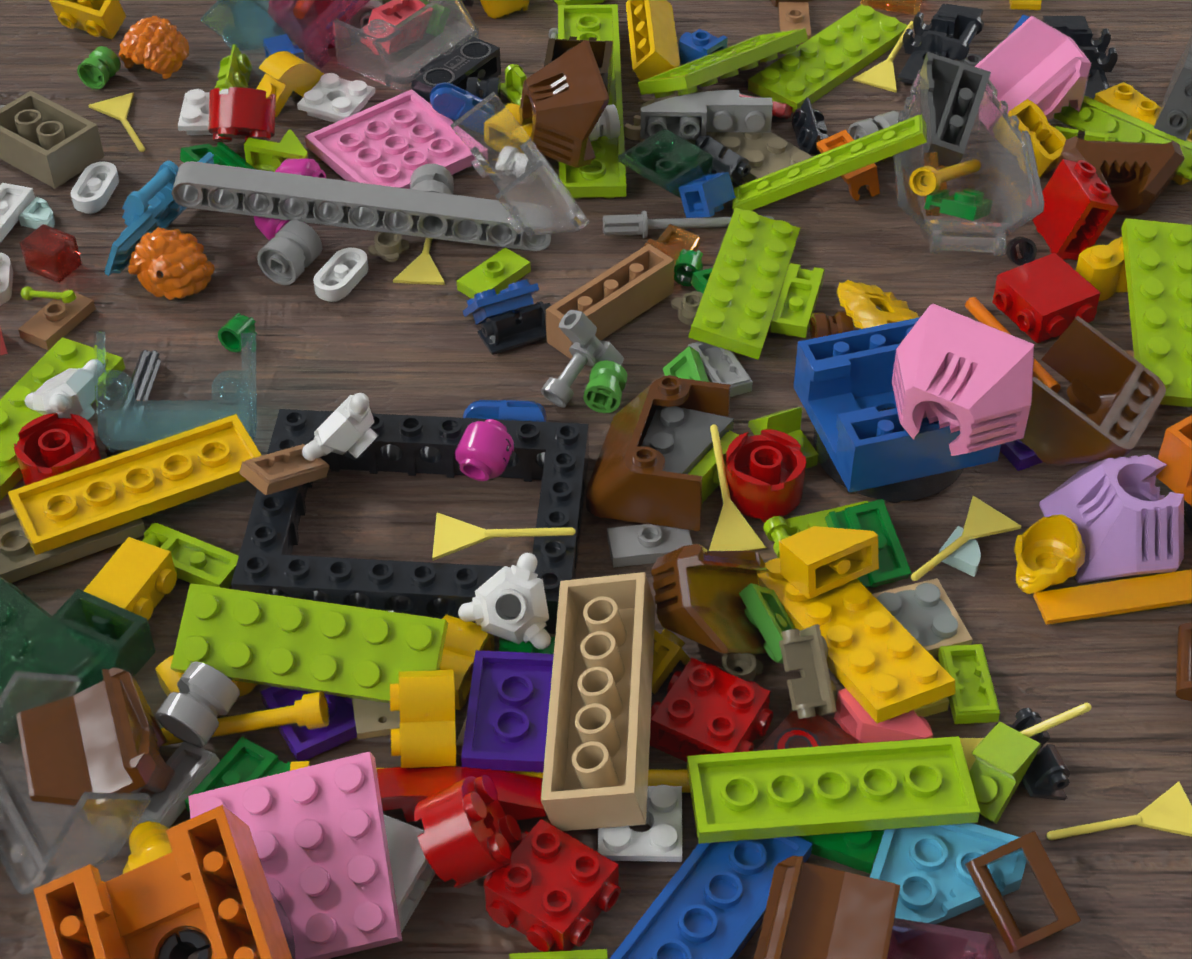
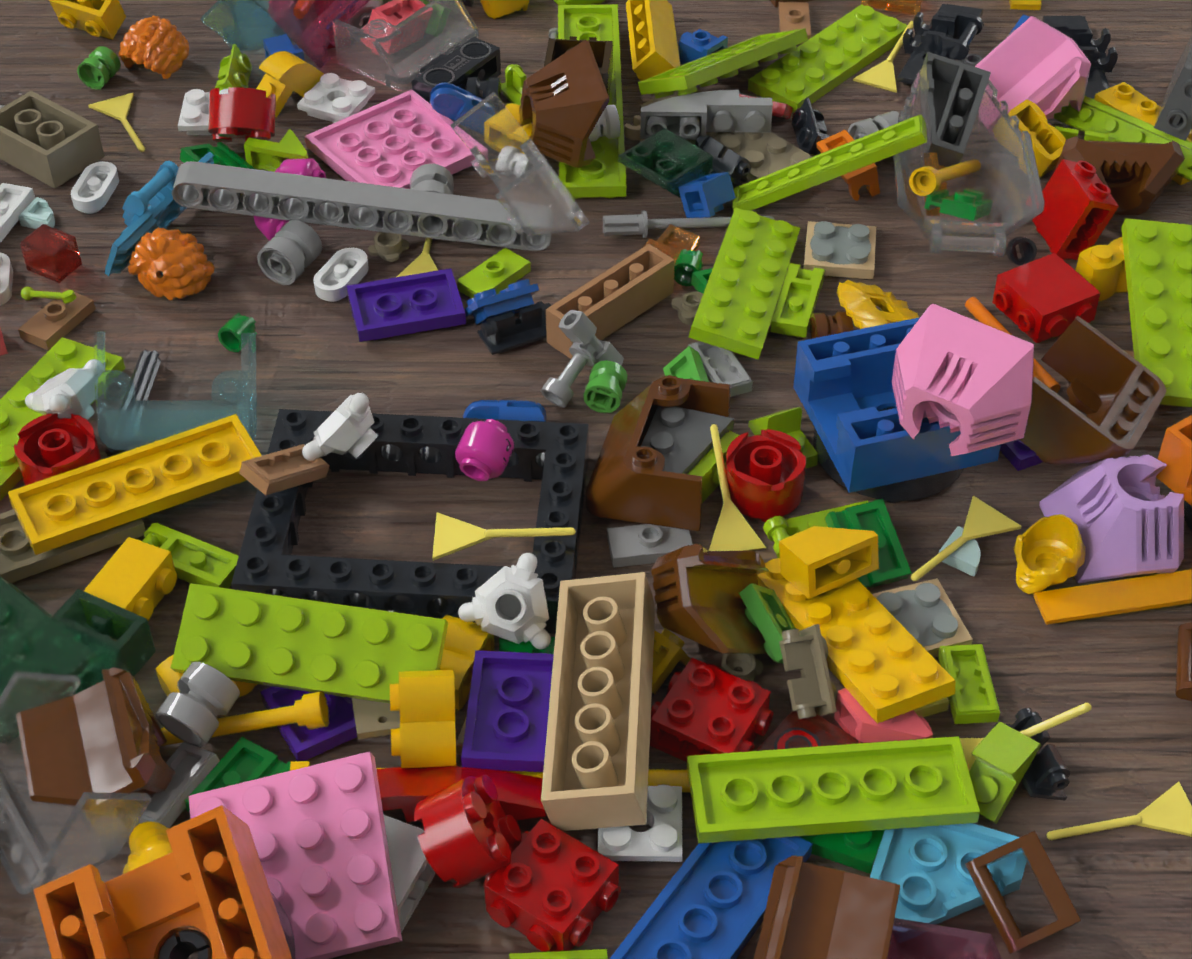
none -> dark purple plate [346,268,466,342]
none -> light grey piece [804,221,876,279]

